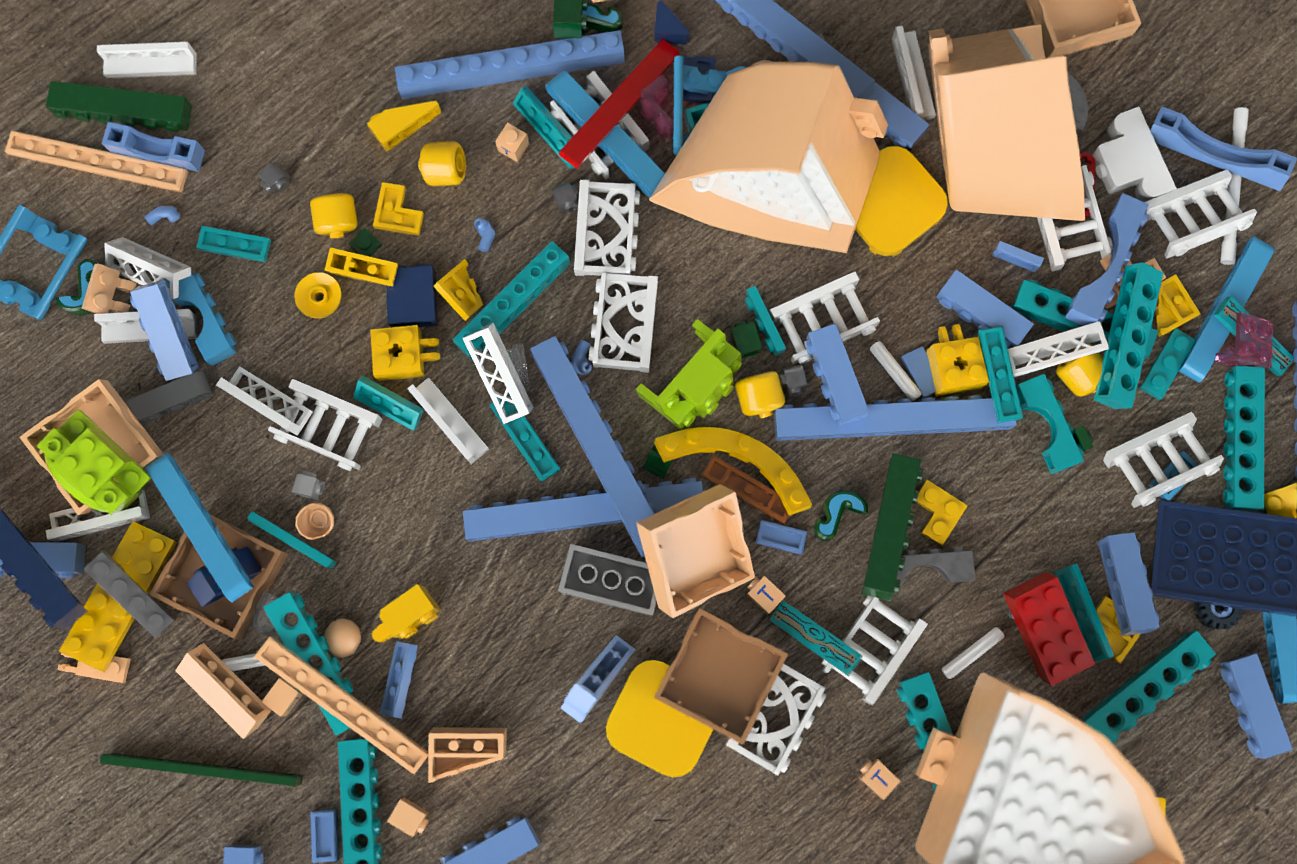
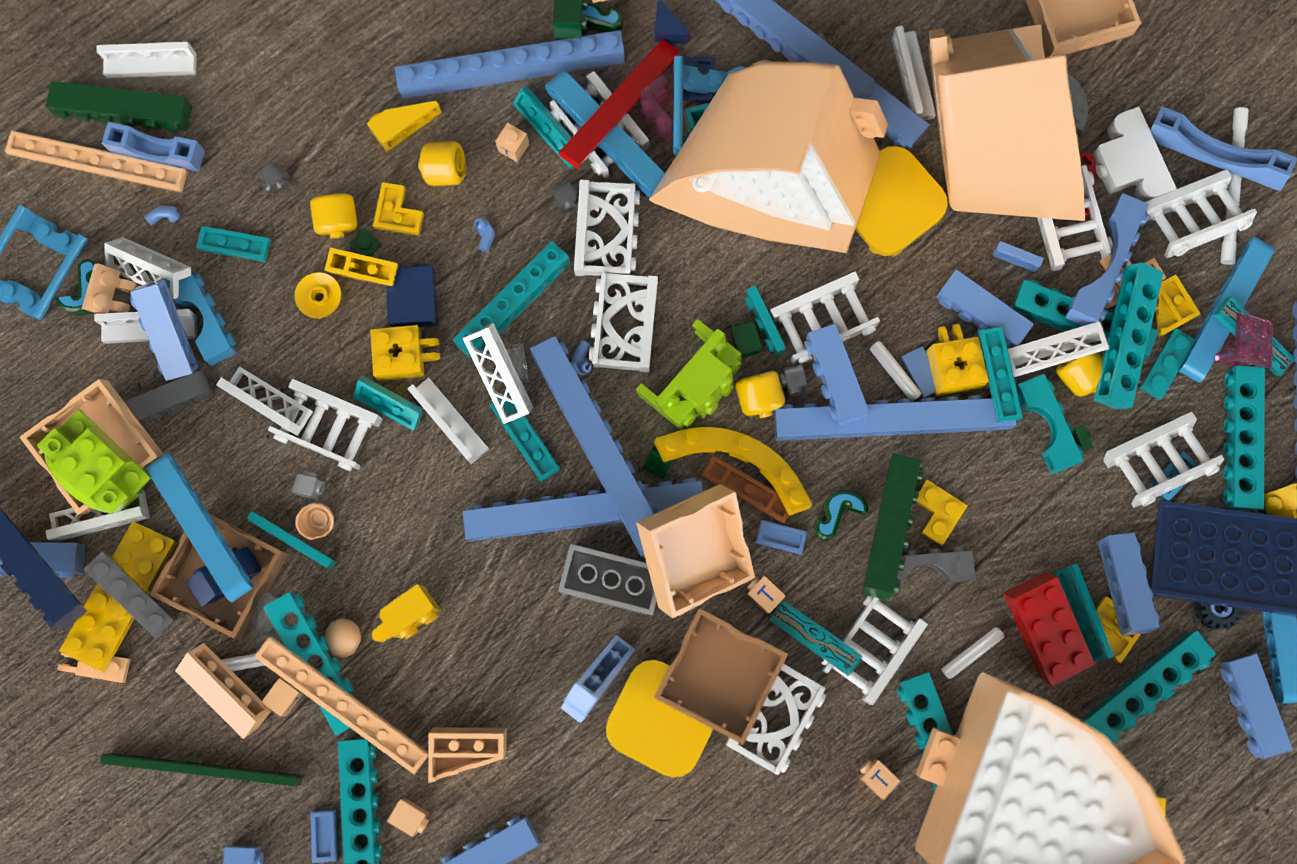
medium blue plate [380,641,418,718] -> none
yellow wing [434,259,483,321] -> none

